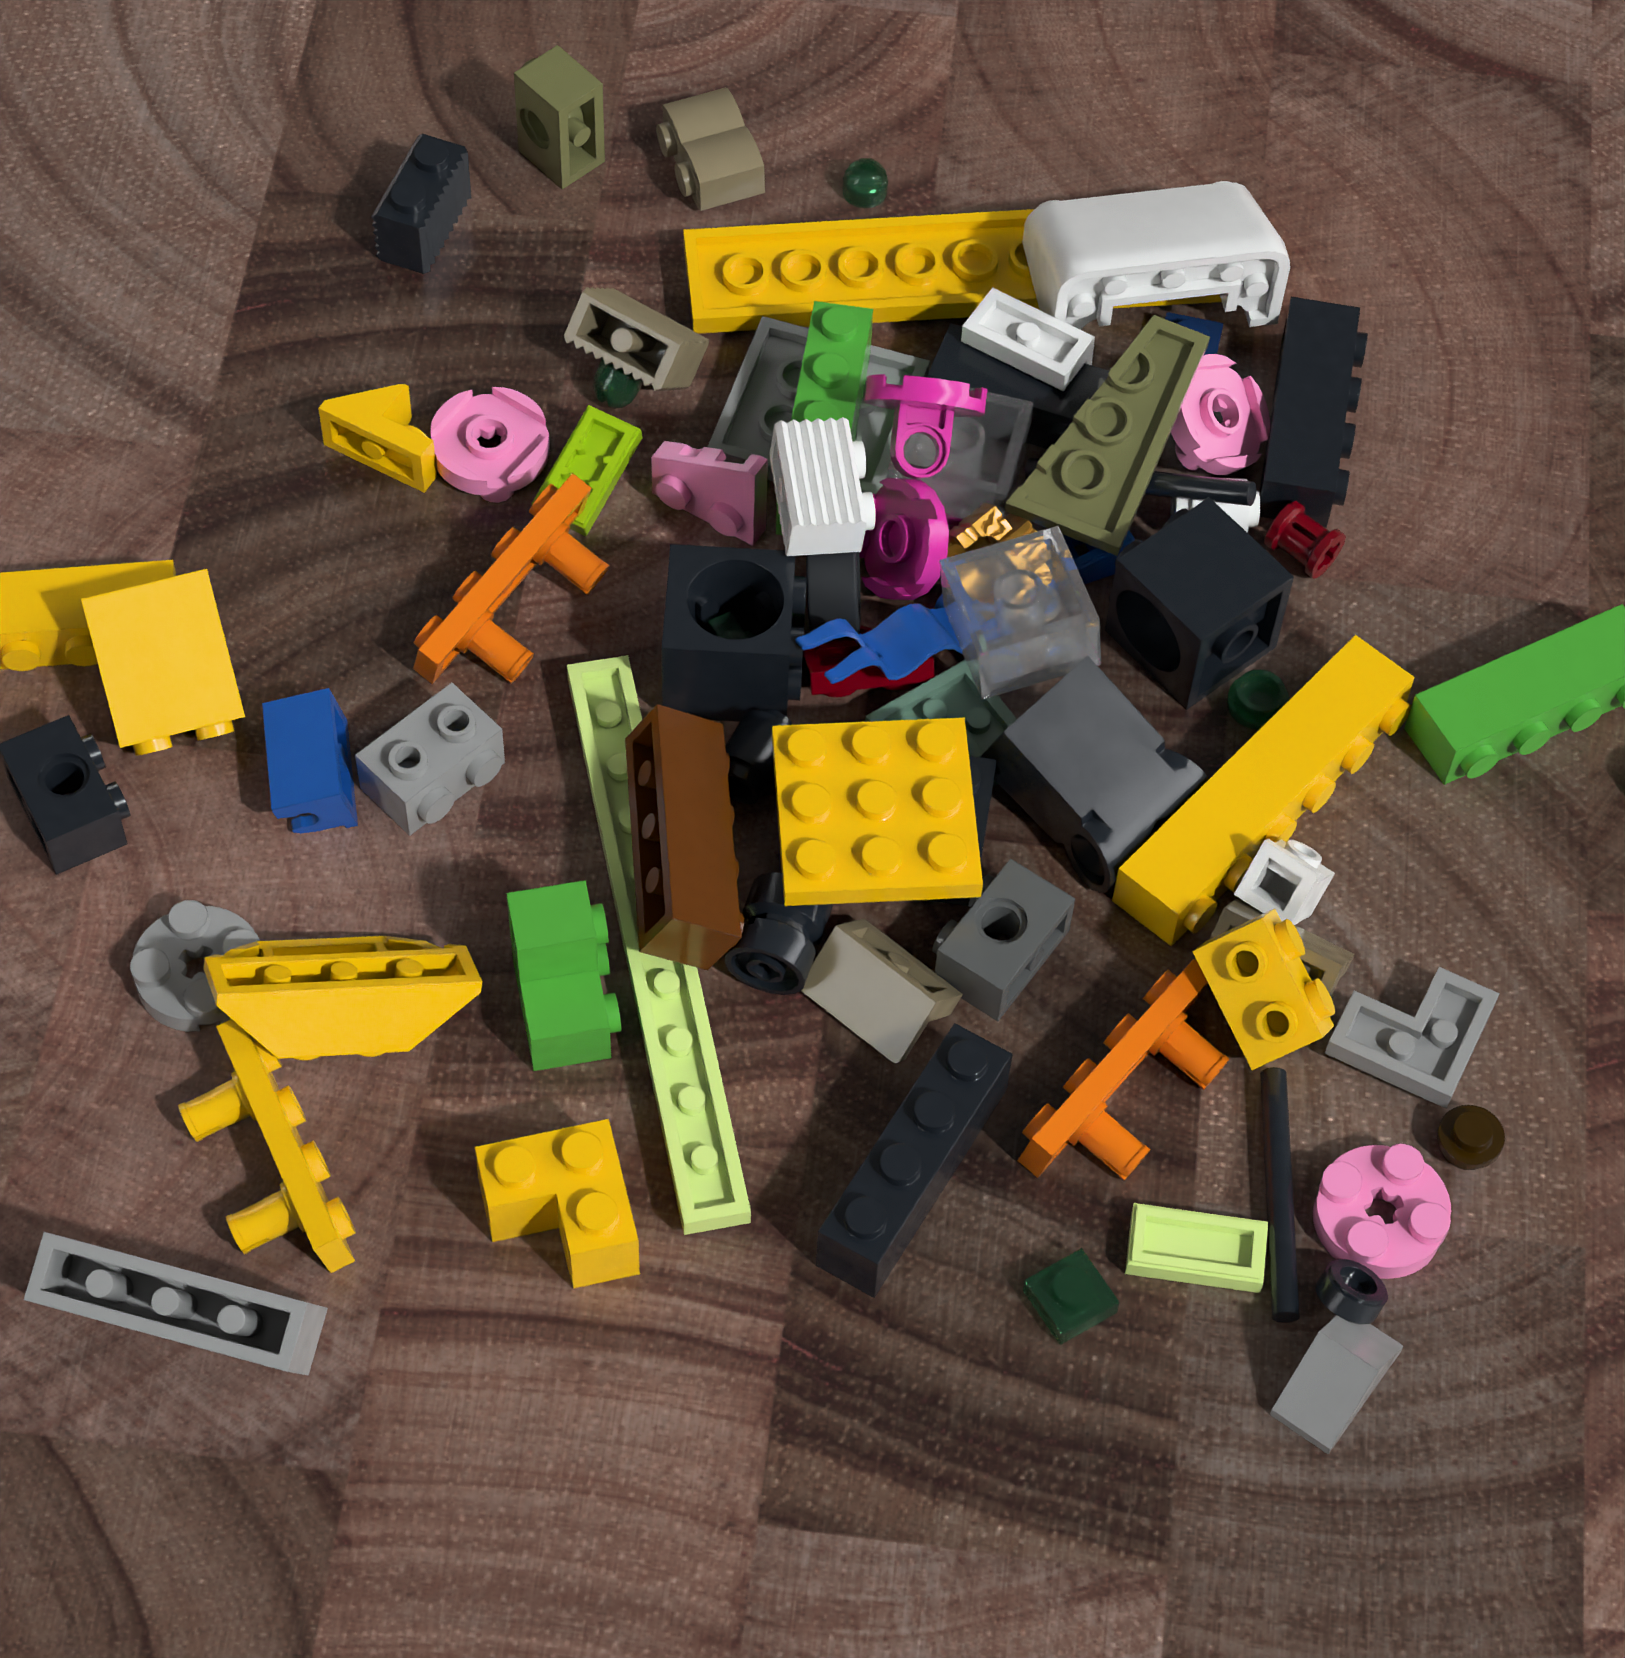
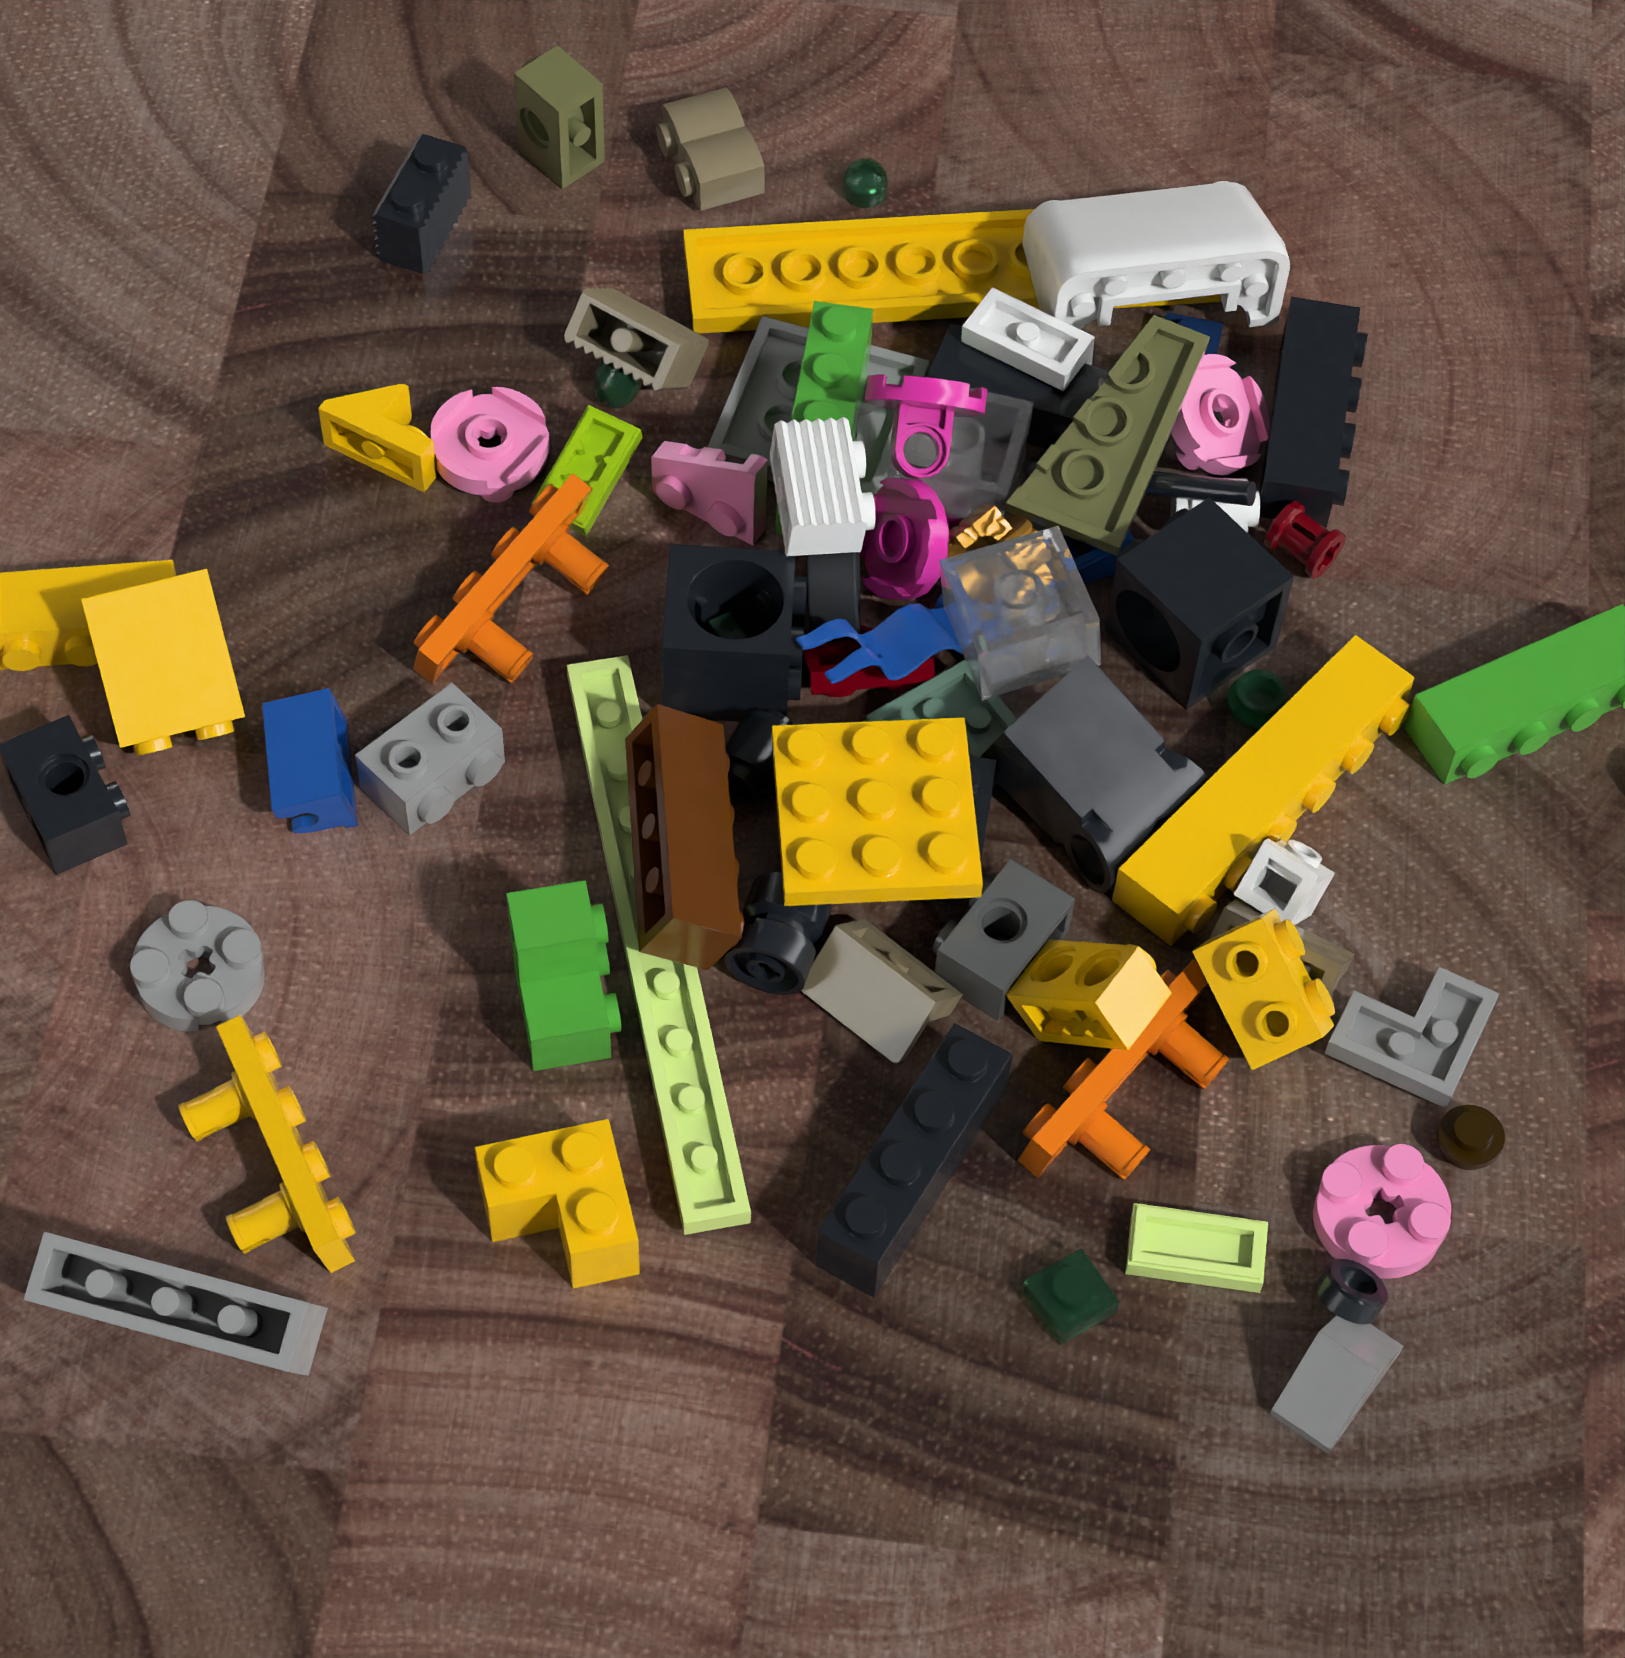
yellow wedge [204,936,482,1060] -> none
black bar [1260,1067,1300,1323] -> none
none -> yellow brick [1006,939,1172,1050]

